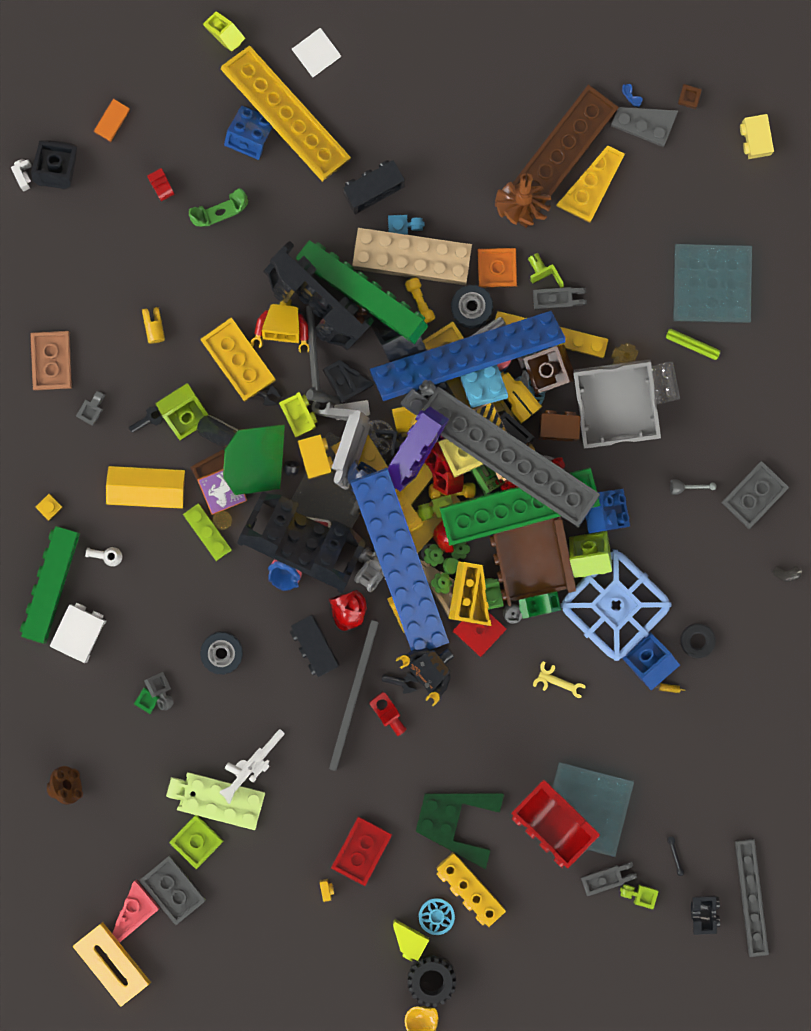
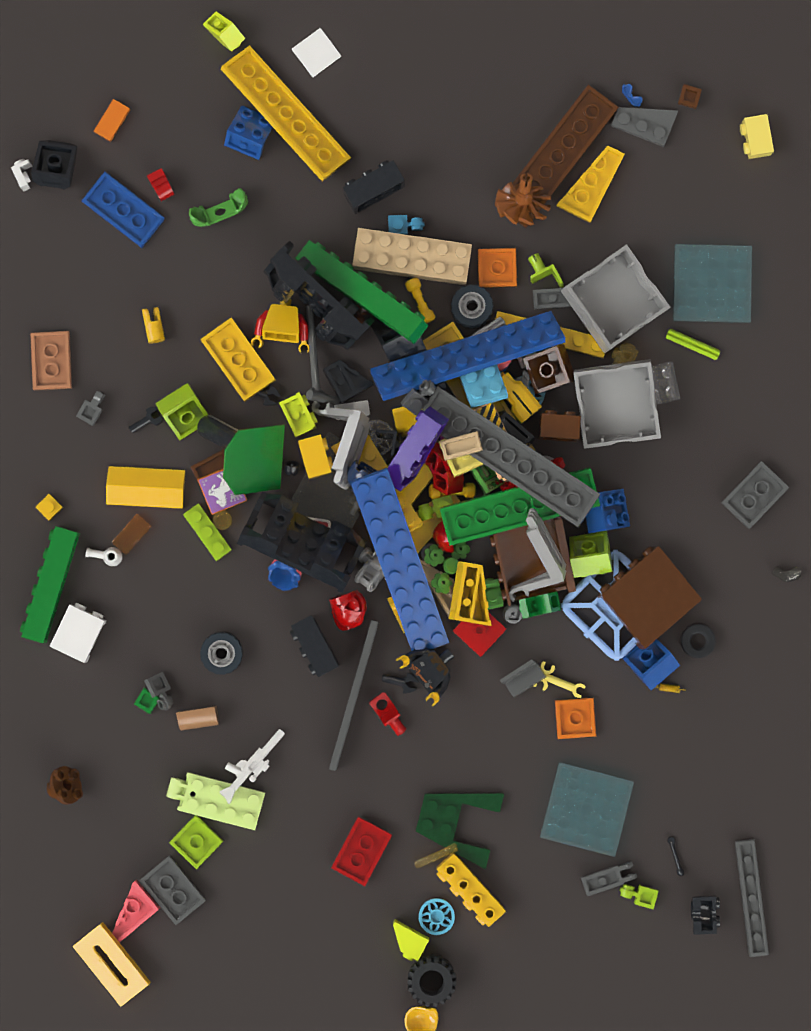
yellow plate [320,879,334,902] -> none
red cylinder [511,780,600,869] -> none
hinge [670,479,717,495] -> none
none -> blue tile [82,171,165,248]
none -> clear orange tile [112,514,152,555]
none -> medium nougat brick [176,706,219,731]
none -> clear yellow piece [414,844,458,869]
none -> tan tile [440,431,483,461]
none -> dark grey panel [500,659,546,698]
none -> light grey hinge [509,508,566,602]
none -> orange tile [555,698,596,739]
none -> light grey tile [561,244,671,354]
none -> reddish brown panel [597,546,702,649]

